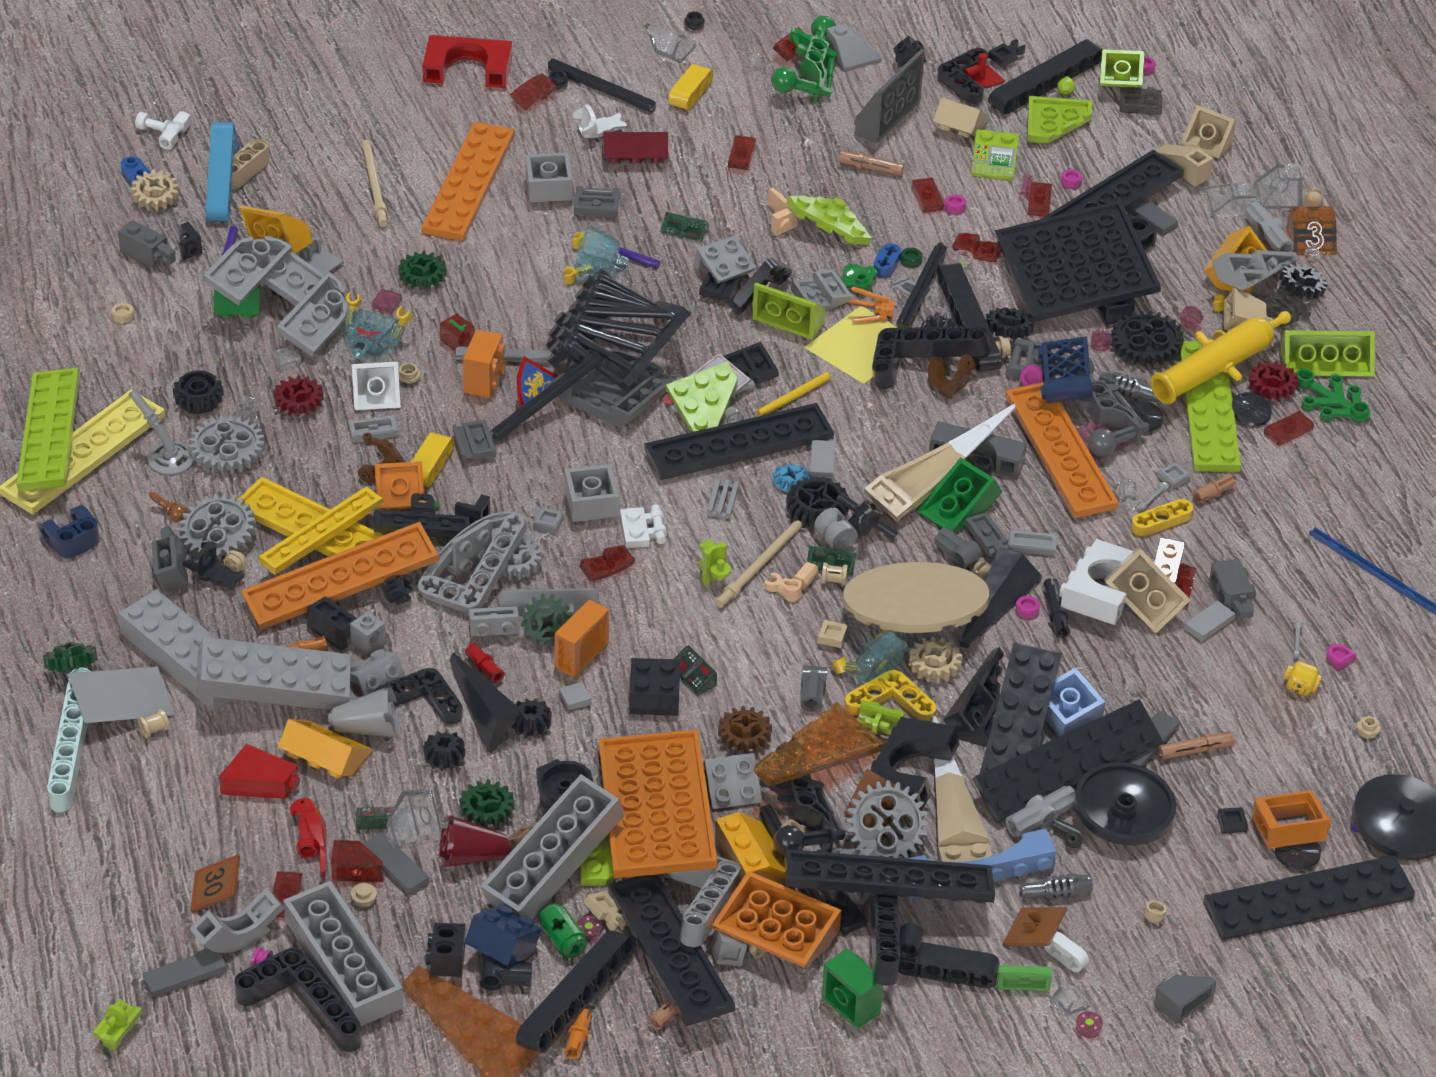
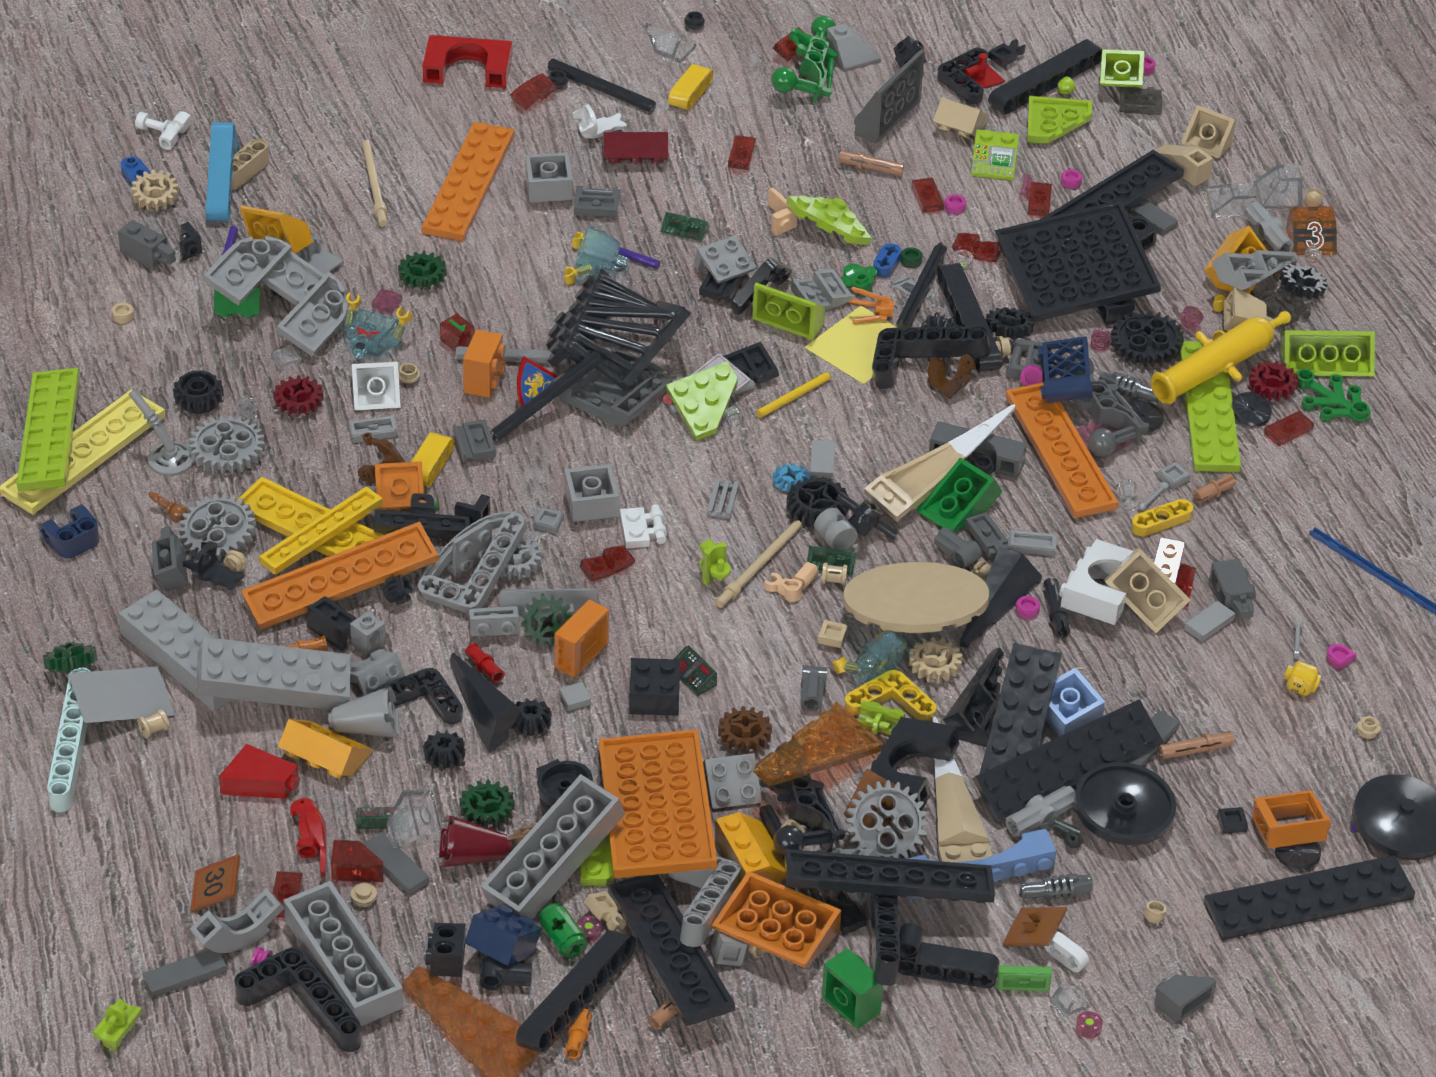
black plate [644,403,834,480] -> none

